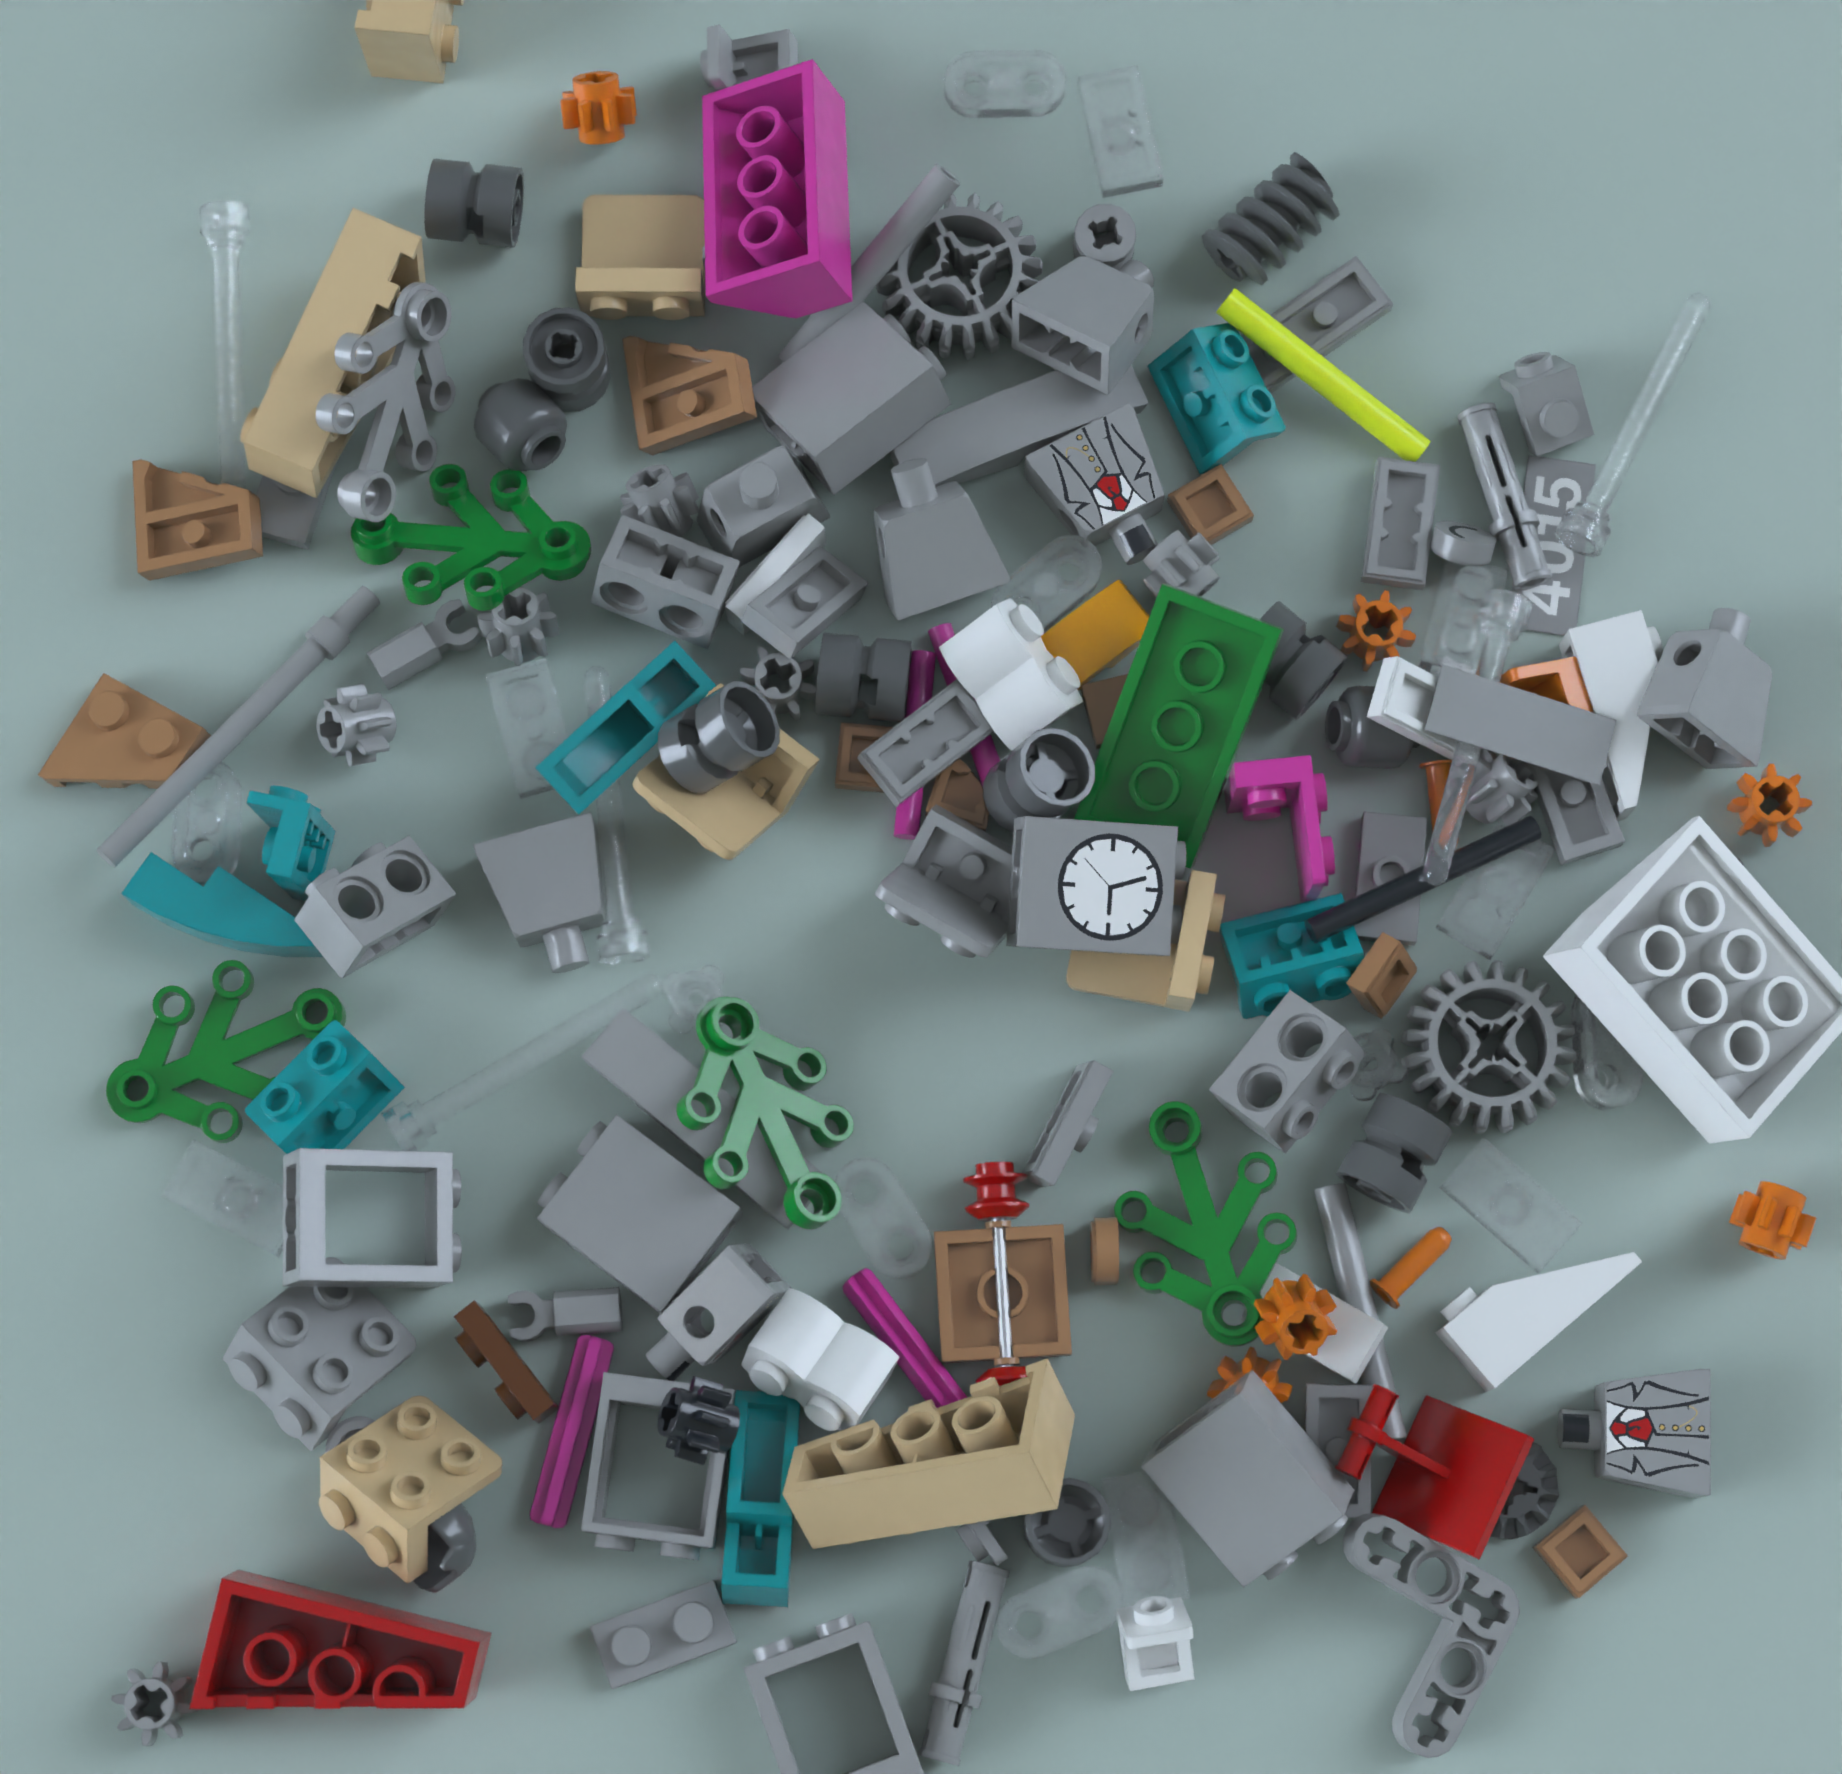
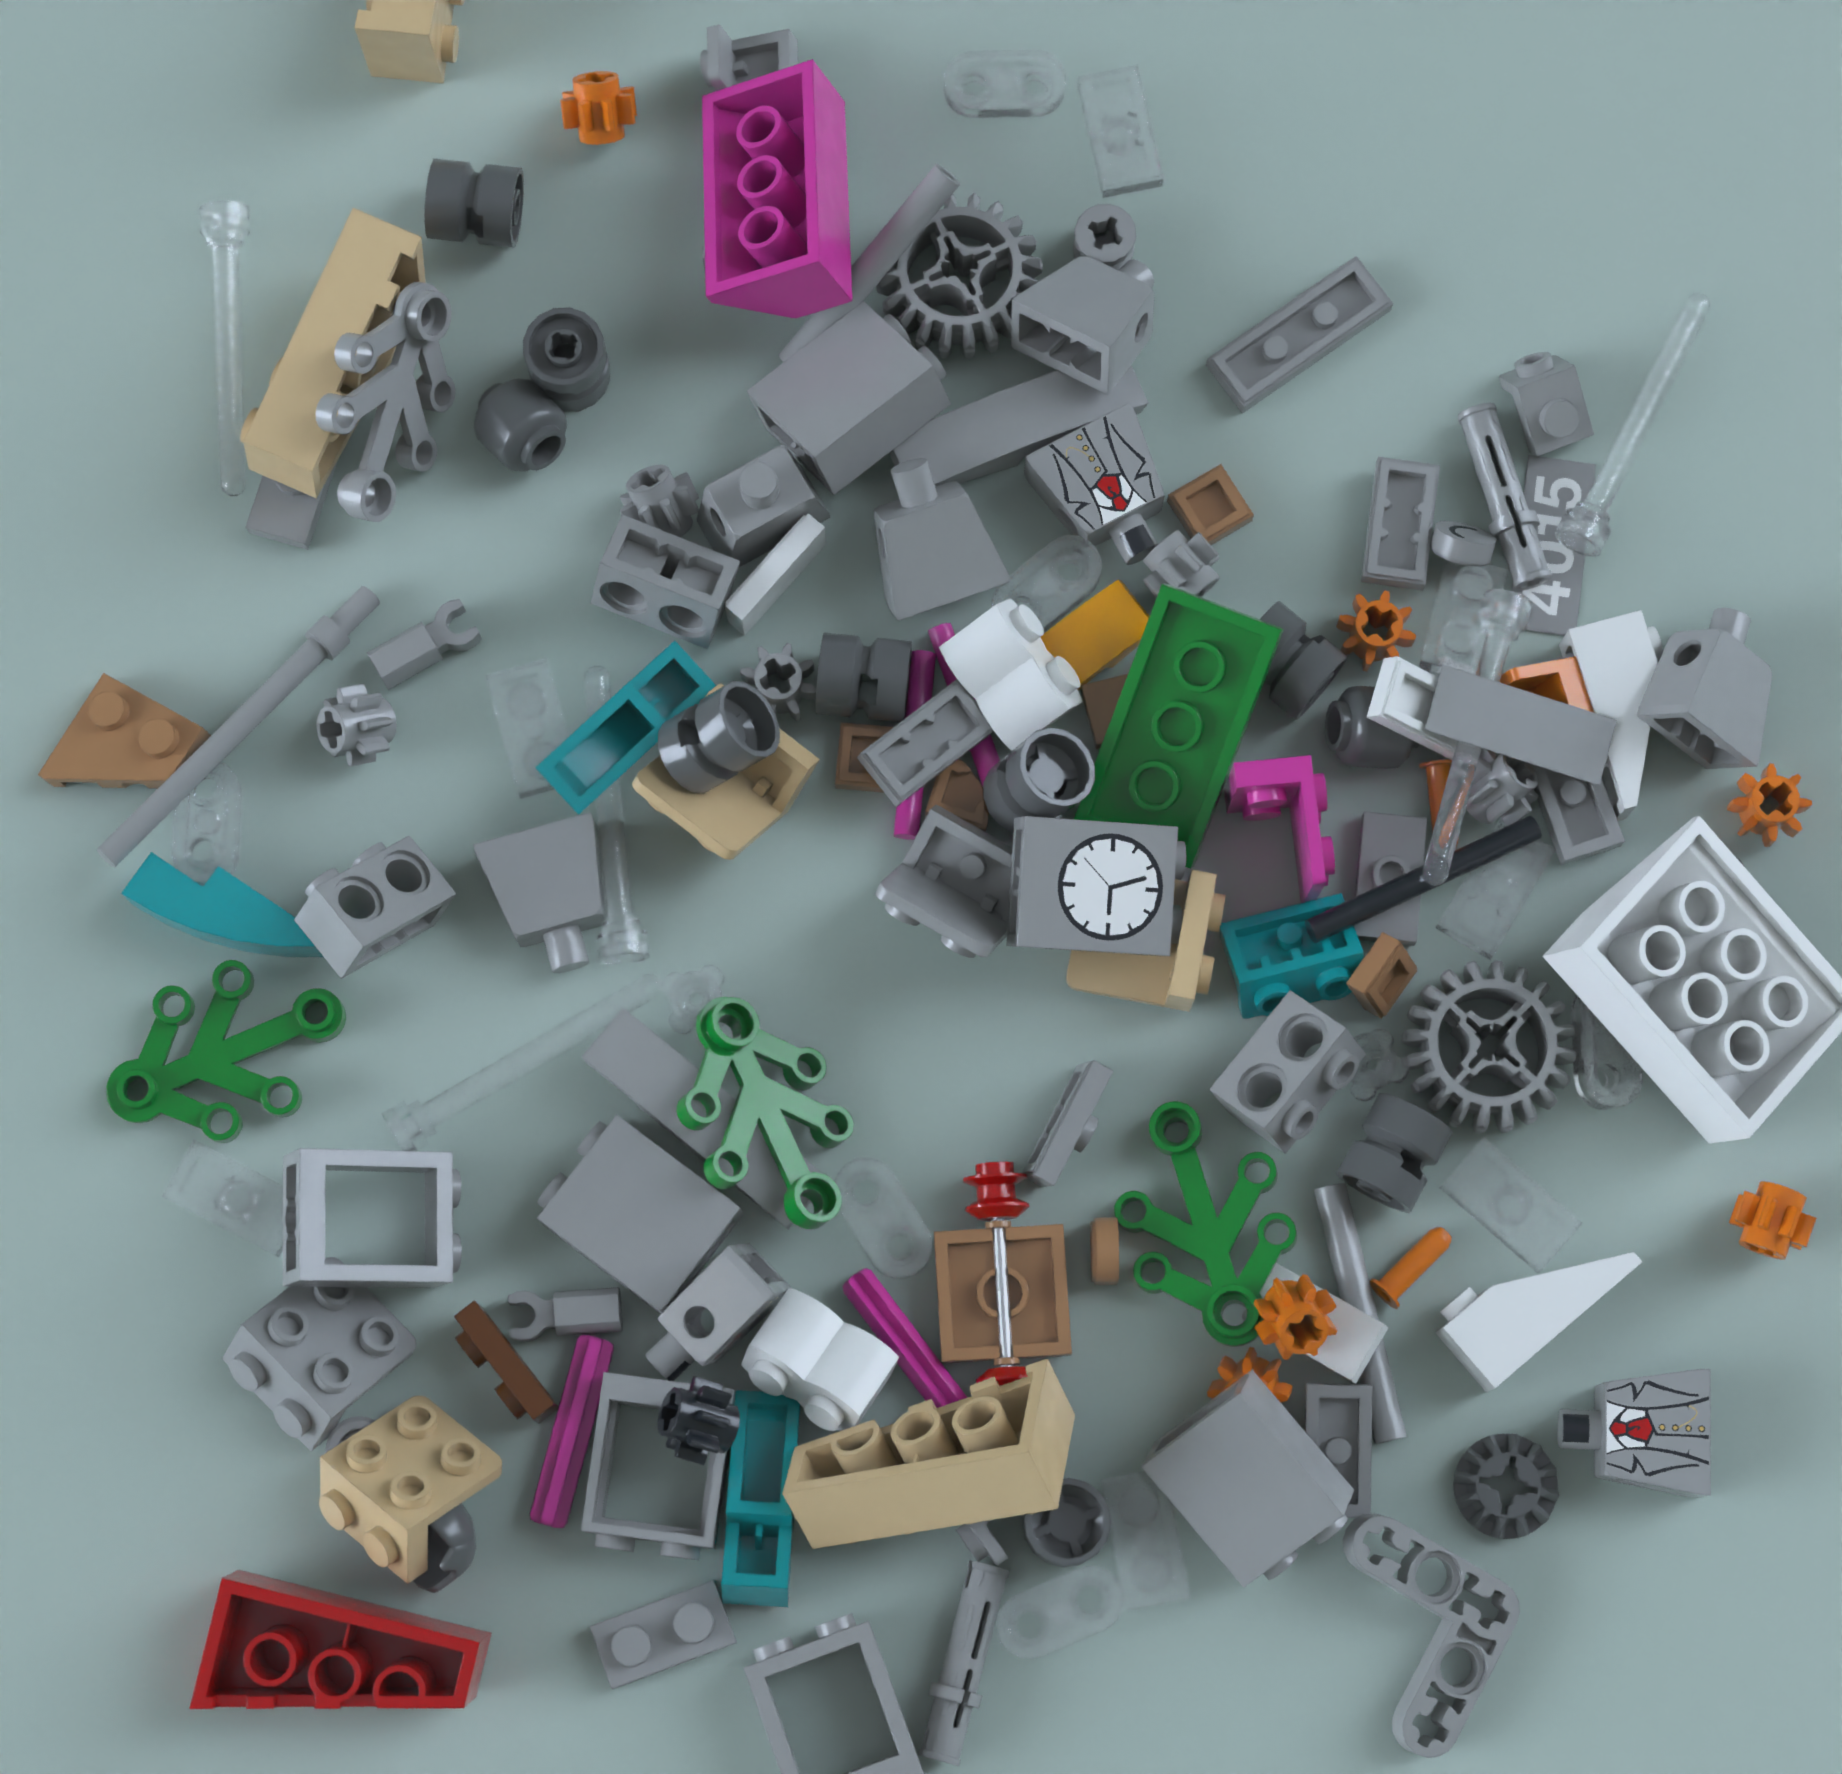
light grey gear [111,1662,198,1746] -> none
medium nougat wing [132,459,263,581] -> none
teal bracket [245,1020,405,1154] -> none
teal bracket [246,785,336,901] -> none
green plant [351,464,591,611] -> none
light grey gear [477,586,559,666] -> none
tan bracket [575,195,705,320] -> none
medium nougat wing [622,336,757,455] -> none
light grey plate [741,546,868,659] -> none
white bracket [1116,1596,1195,1691] -> none
teal bracket [1147,323,1286,474] -> none
dark grey piece [1202,152,1340,285] -> none
neon yellow piece [1215,288,1431,462] -> none
red plate [1335,1384,1534,1560] -> none
medium nougat tile [1532,1505,1628,1599] -> none

